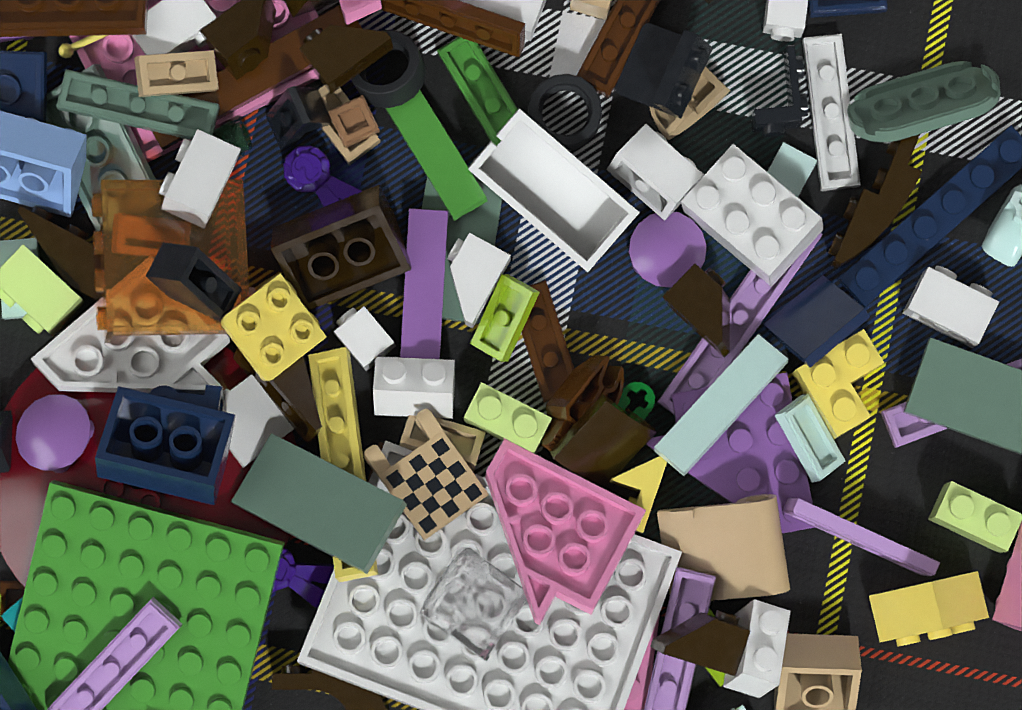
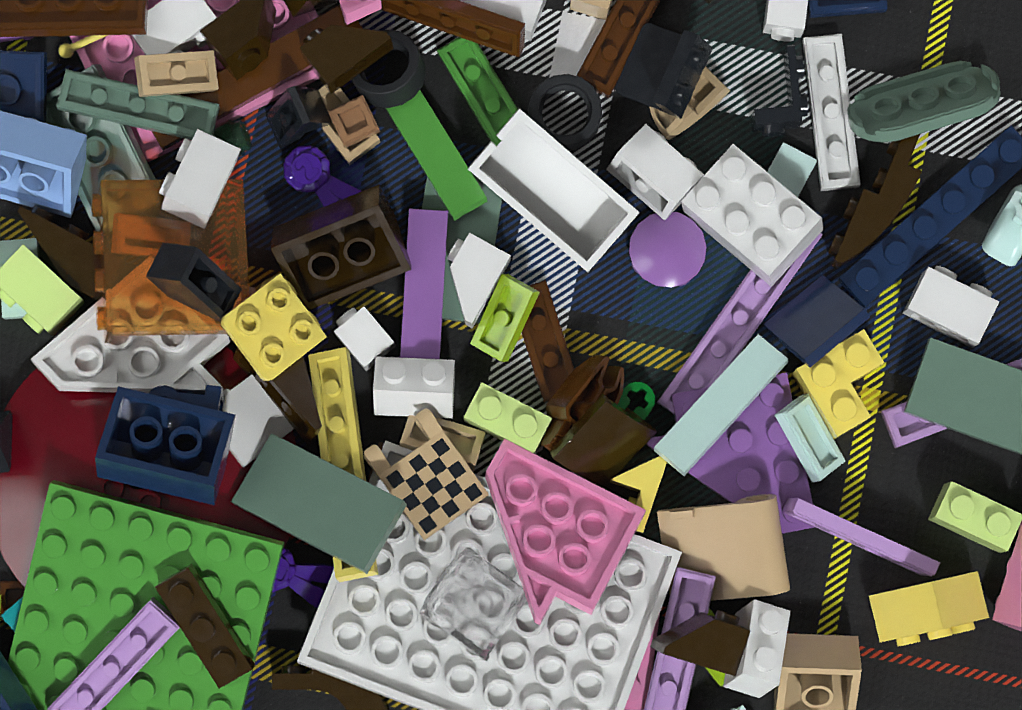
medium lavender dish [16,395,95,473] -> none
dark brown slope [662,263,730,358] -> none
none -> dark brown plate [155,564,255,689]

